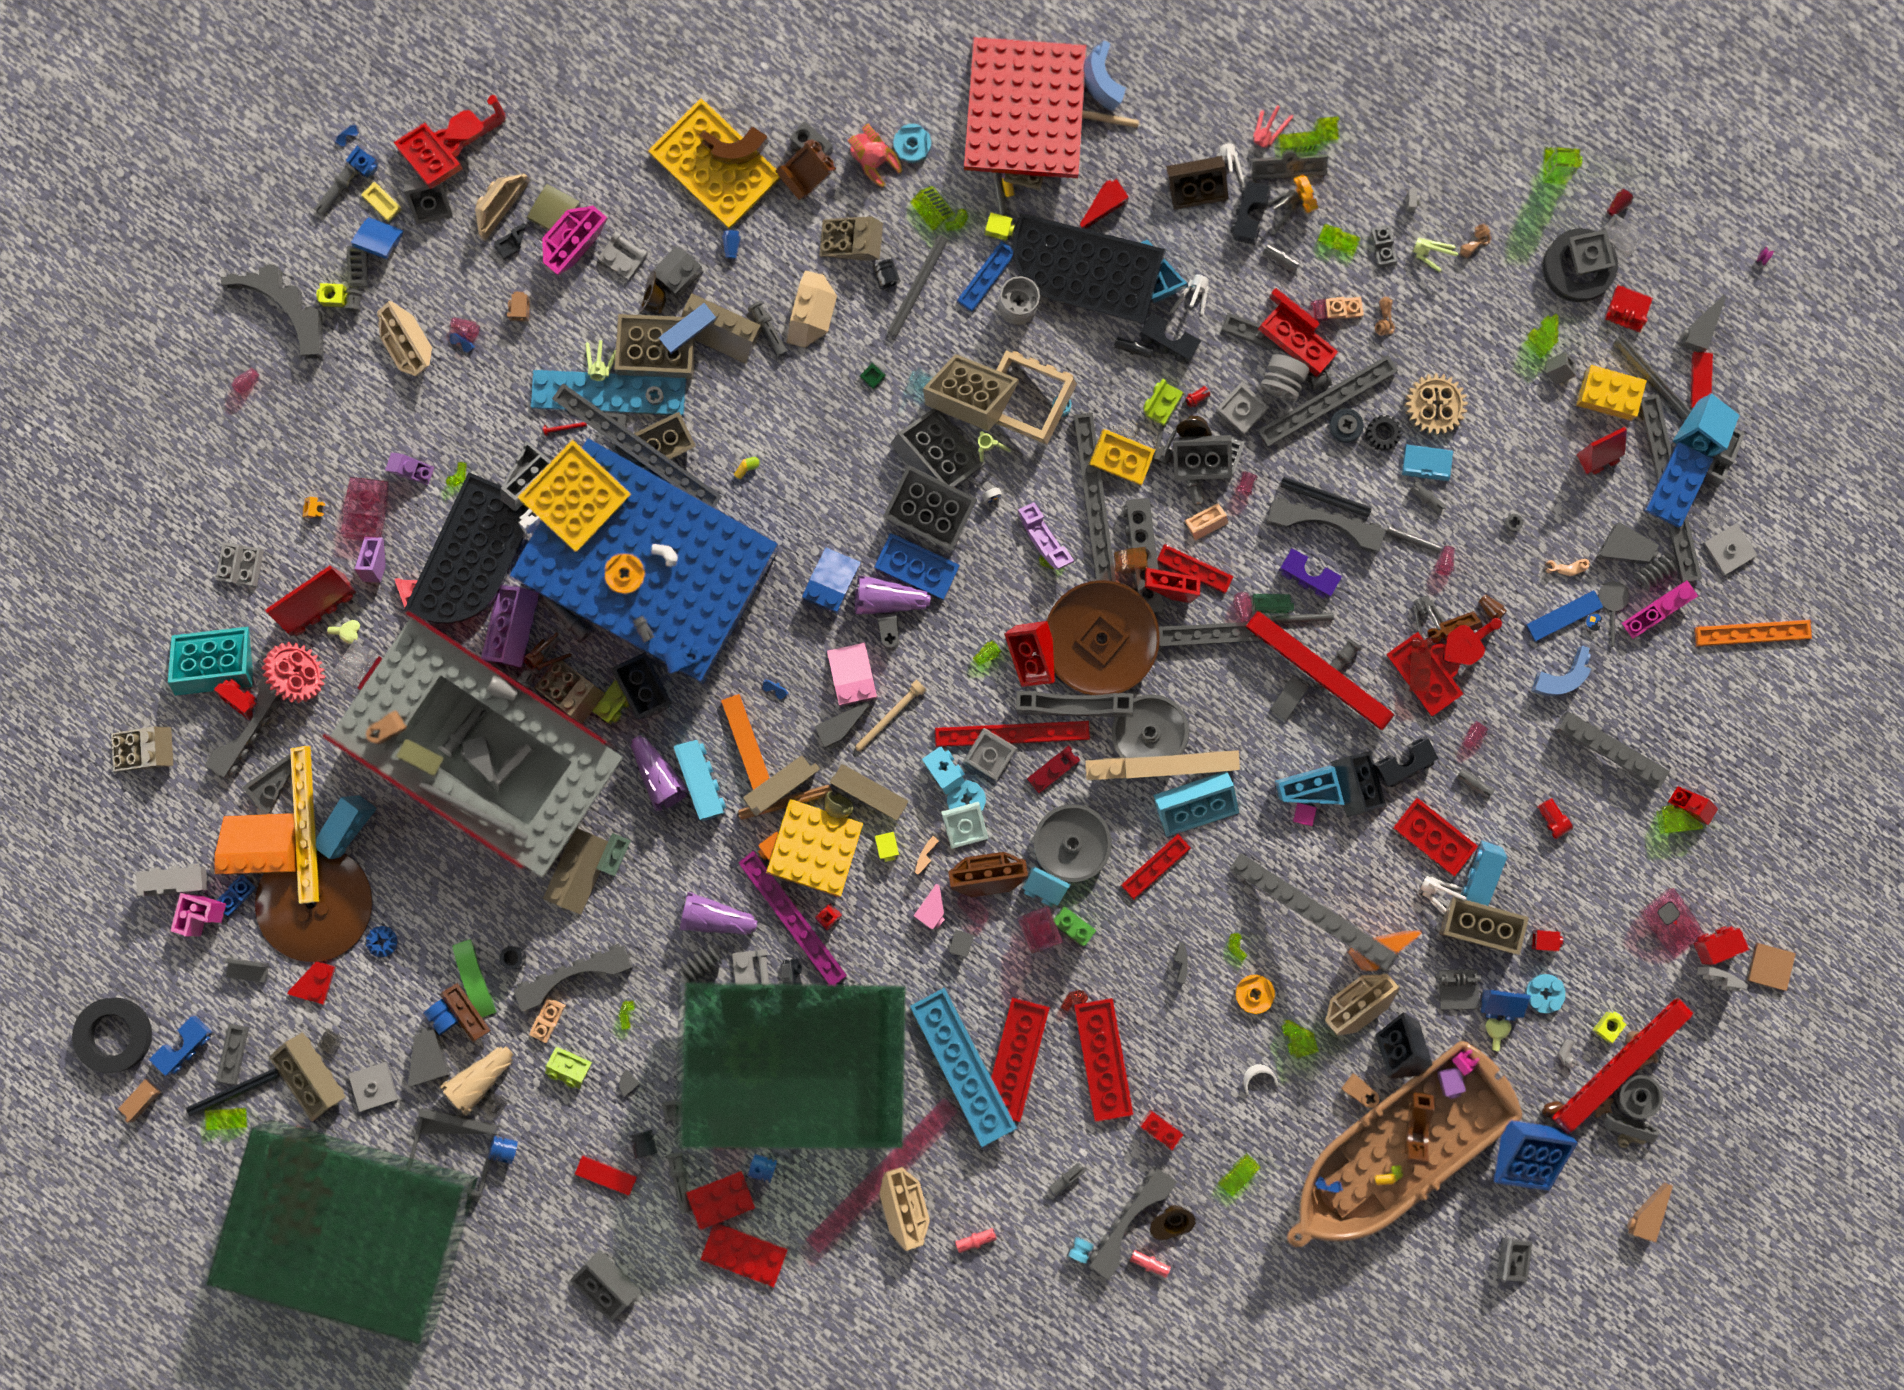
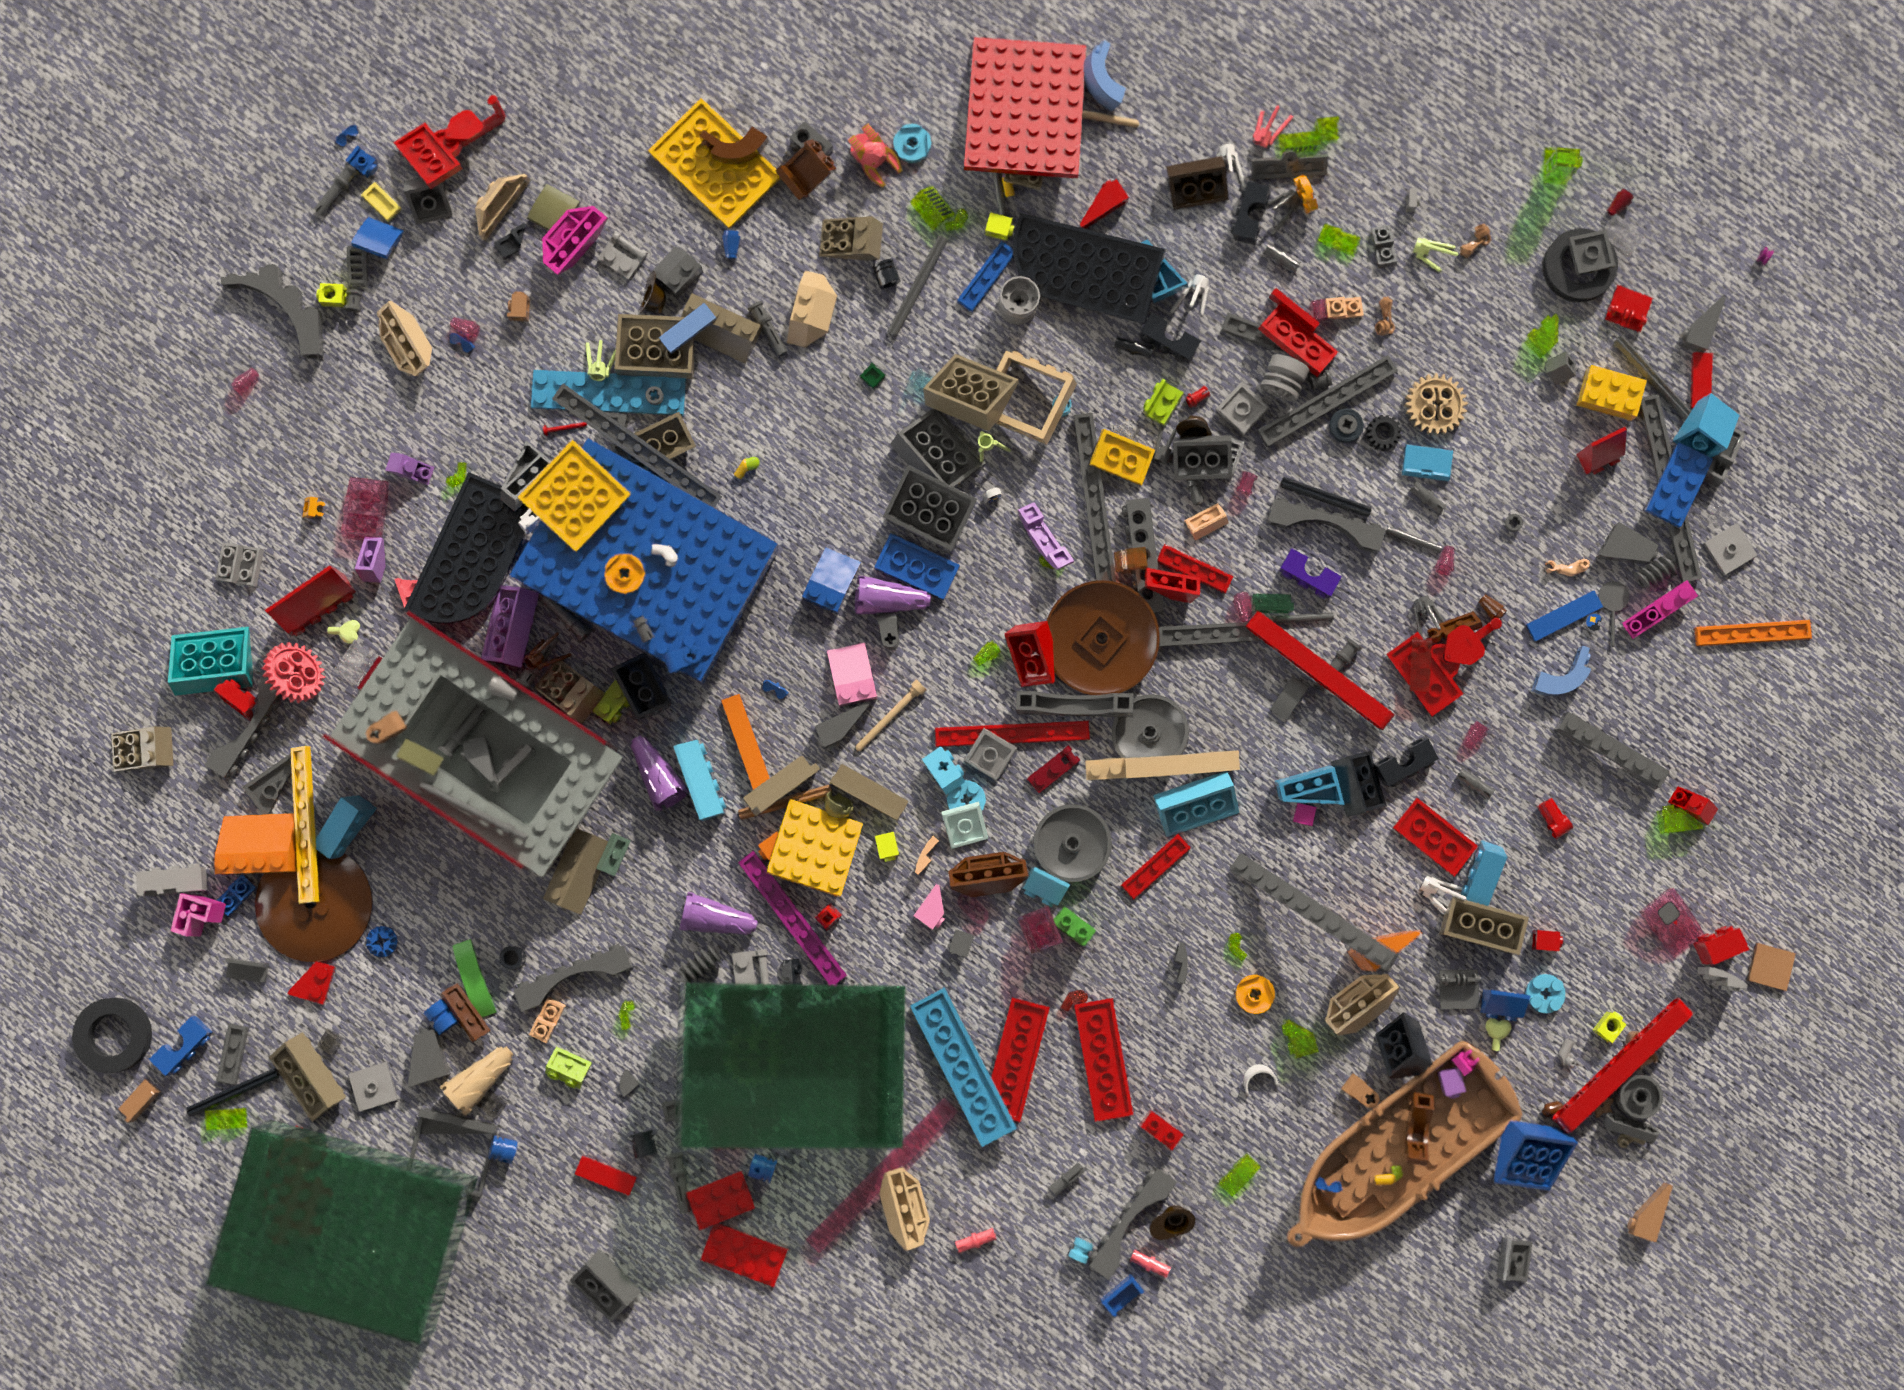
none -> blue panel [1101,1274,1145,1318]

